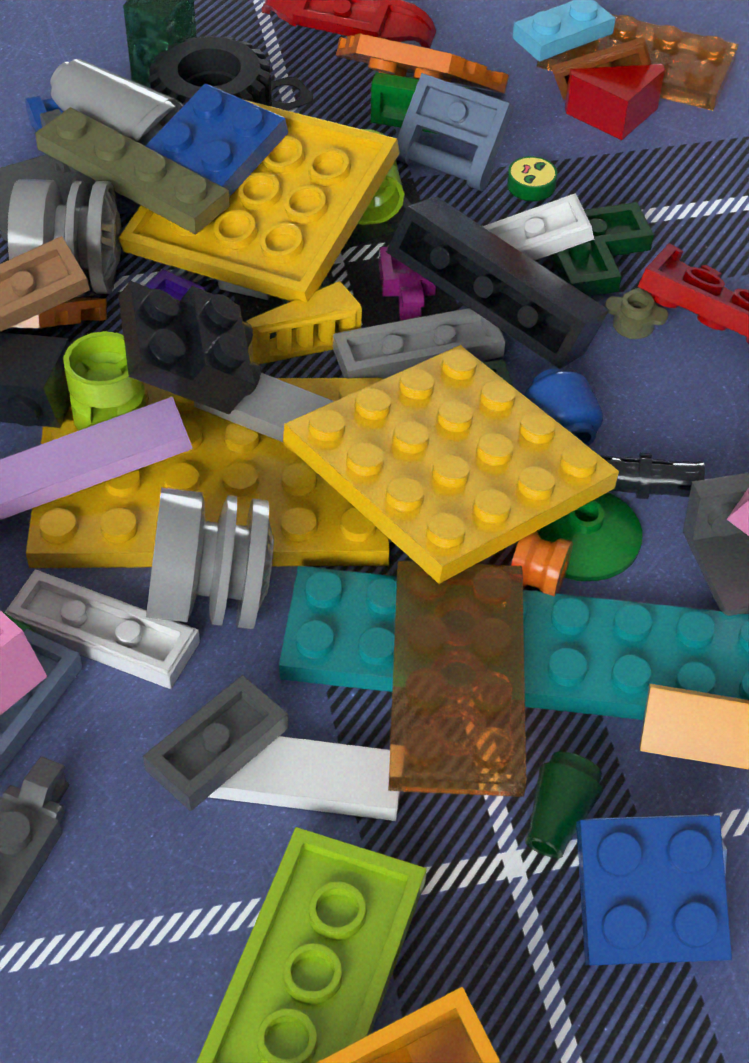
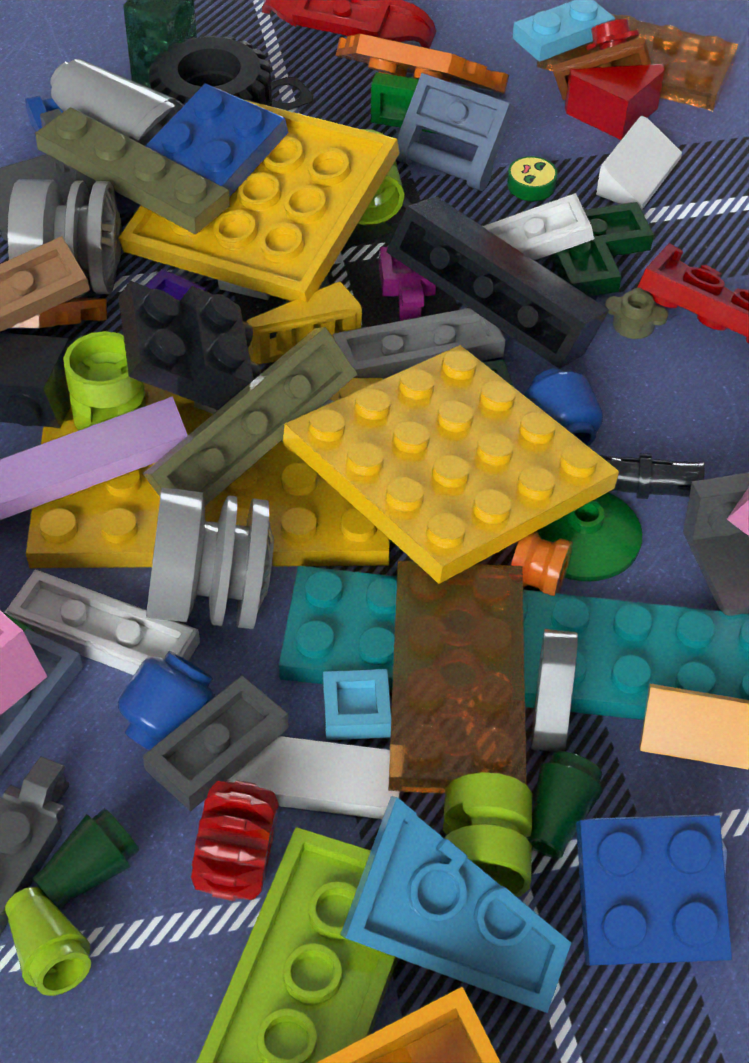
none -> lime cone [5,887,91,996]
none -> dark green cone [32,808,139,910]
none -> blue head [118,651,216,750]
none -> olive plate [143,327,357,506]
none -> red gear [191,780,279,901]
none -> medium azure plate [323,669,392,740]
none -> dark azure wing [340,796,571,1013]
none -> lime wheel [443,772,532,897]
none -> beam [531,629,578,752]
none -> red plate [586,19,639,51]
none -> white slope [596,116,682,210]

